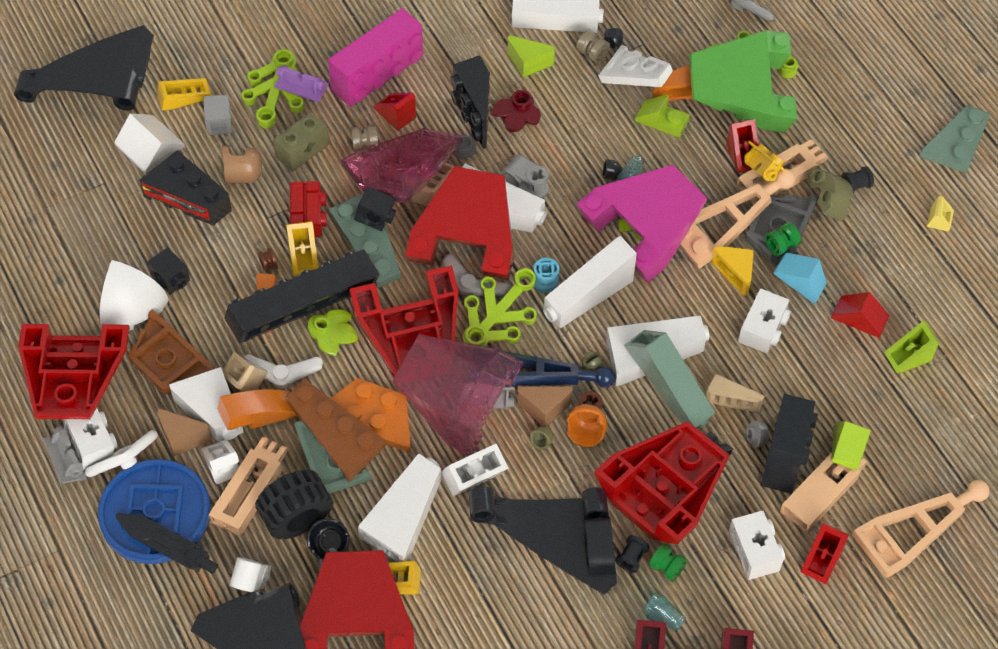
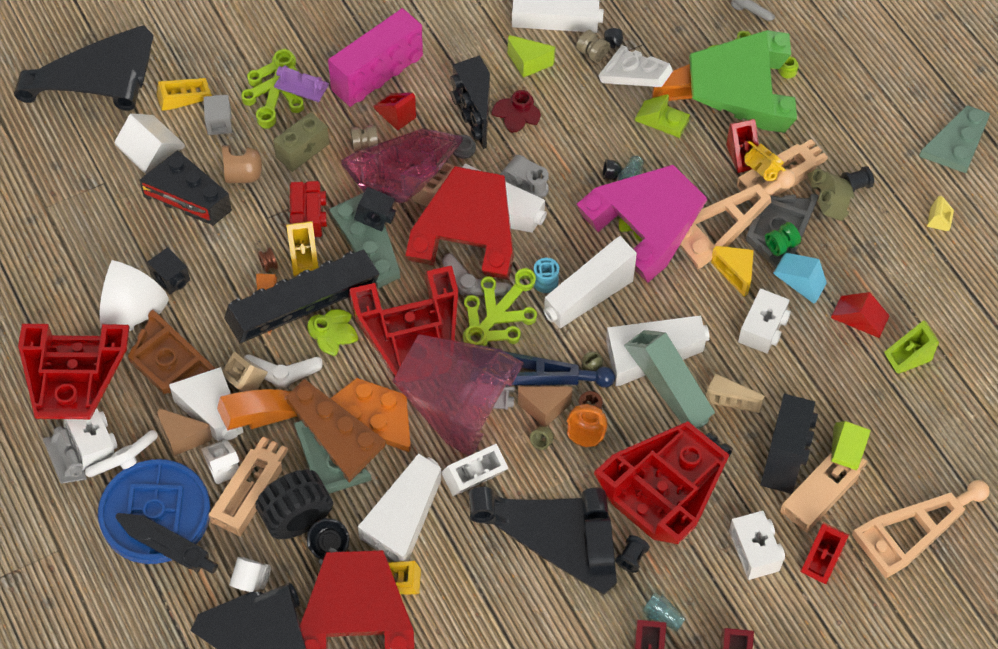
green wheel [649,543,688,582] -> none
light grey plate [746,421,769,448] -> none

